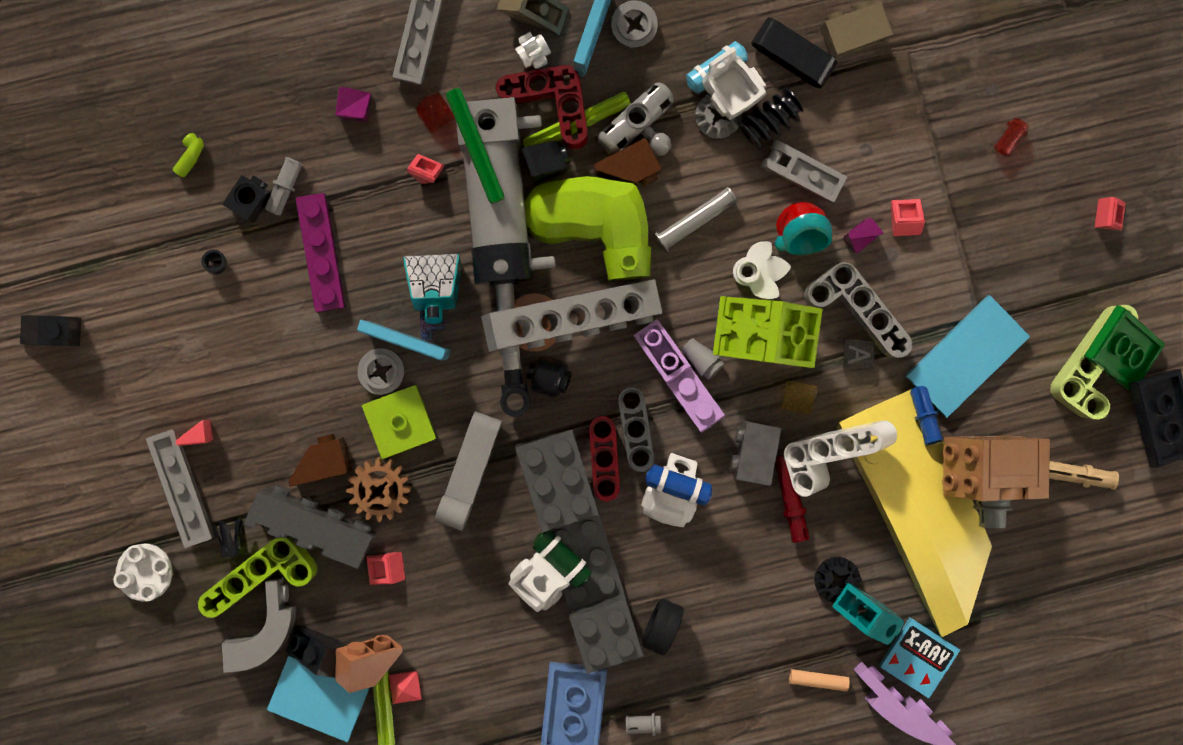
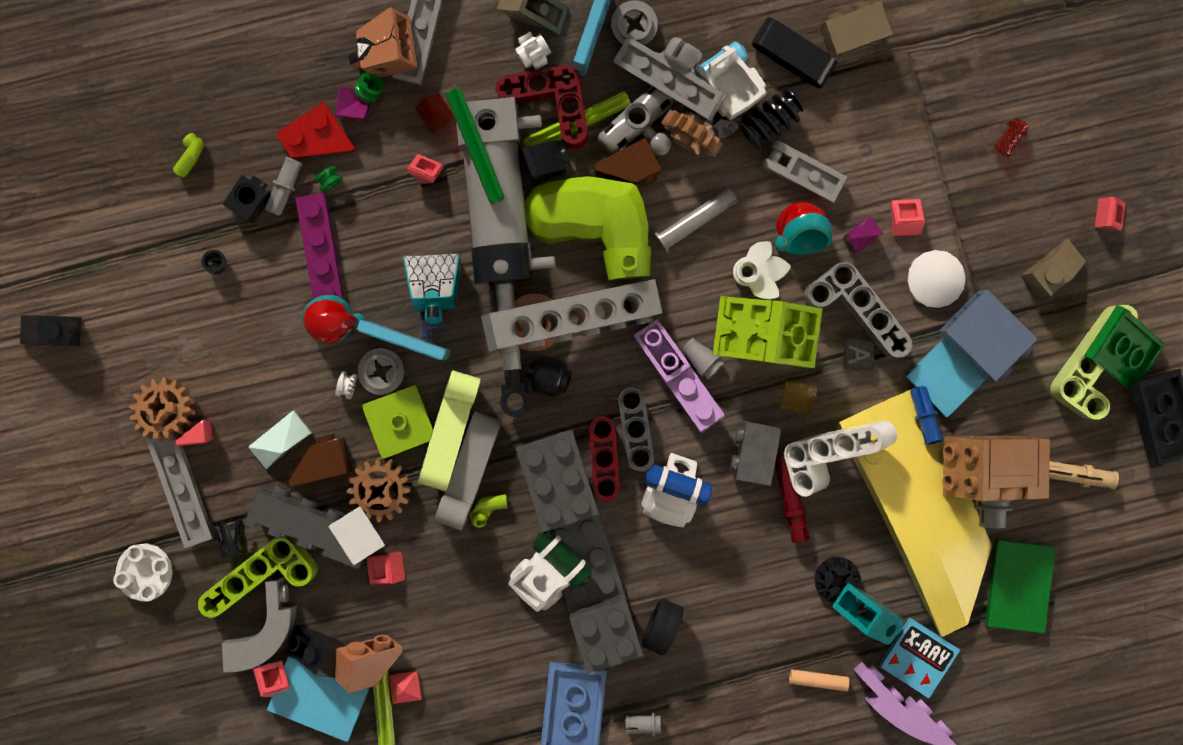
none -> medium nougat gear [129,377,195,442]
none -> light aqua slope [248,411,312,469]
none -> coral slope [253,660,290,697]
none -> red wing [275,101,356,159]
none -> red piece [302,295,365,344]
none -> green bush [313,166,343,193]
none -> white sticker [328,507,385,565]
none -> white bush [335,371,357,400]
none -> nougat torso [348,7,417,77]
none -> green bush [354,73,384,103]
none -> yellowish green beam [418,370,481,491]
none -> lime arm [470,494,508,528]
none -> light grey plate [613,36,727,121]
none -> medium nougat gear [662,110,723,157]
none -> white dish [907,250,966,308]
none -> sand blue brick [938,289,1037,381]
none -> green tile [985,539,1056,633]
none -> dark tan slope [1021,239,1086,298]

